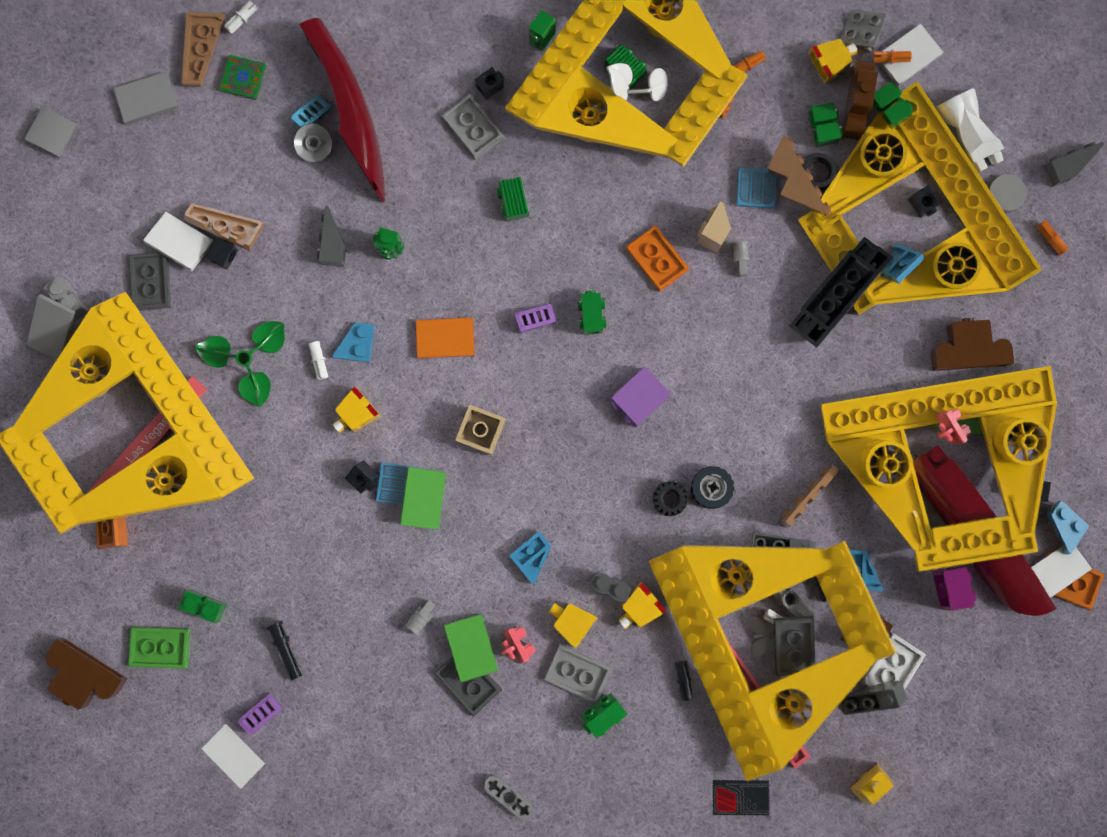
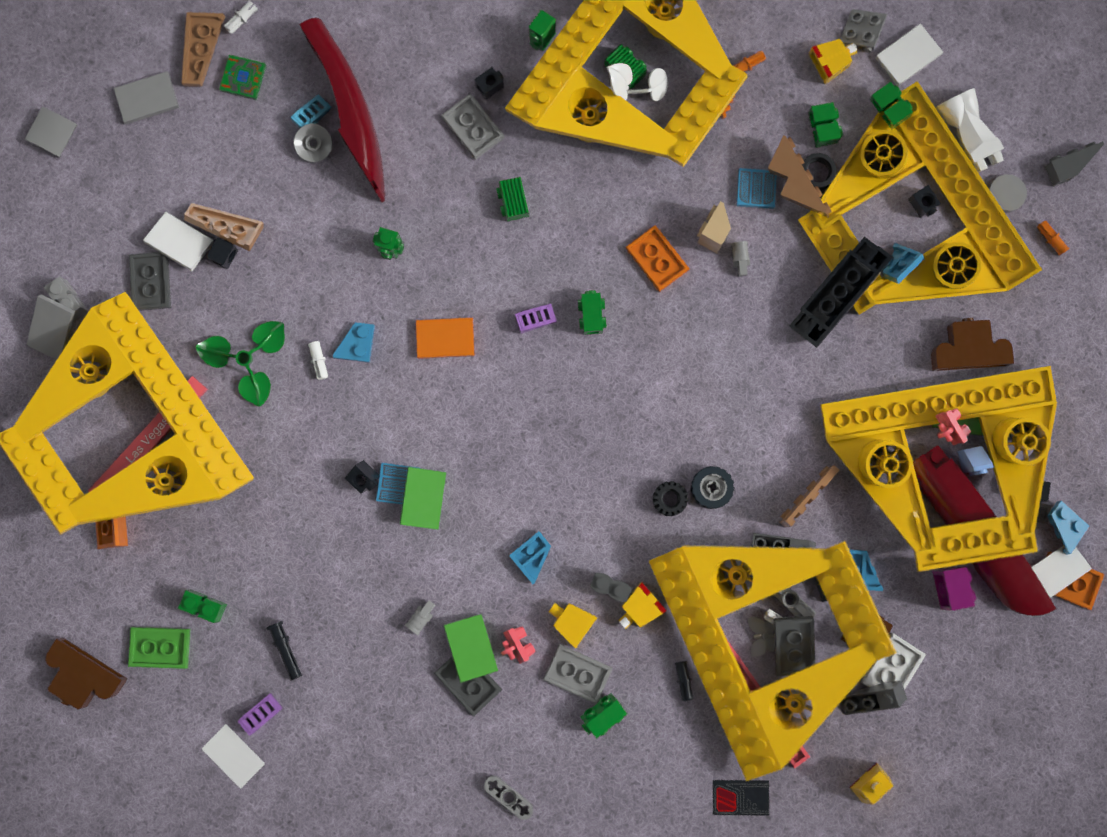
dark grey slope [317,205,346,267] -> none
yellow torso [332,387,381,433] -> none
tan brick [455,404,506,456] -> none
medium lavender panel [610,367,671,427] -> none
reddish brown brick [842,60,878,140] -> none
orange axle [873,49,912,65] -> none
none -> light blue slope [957,446,993,476]

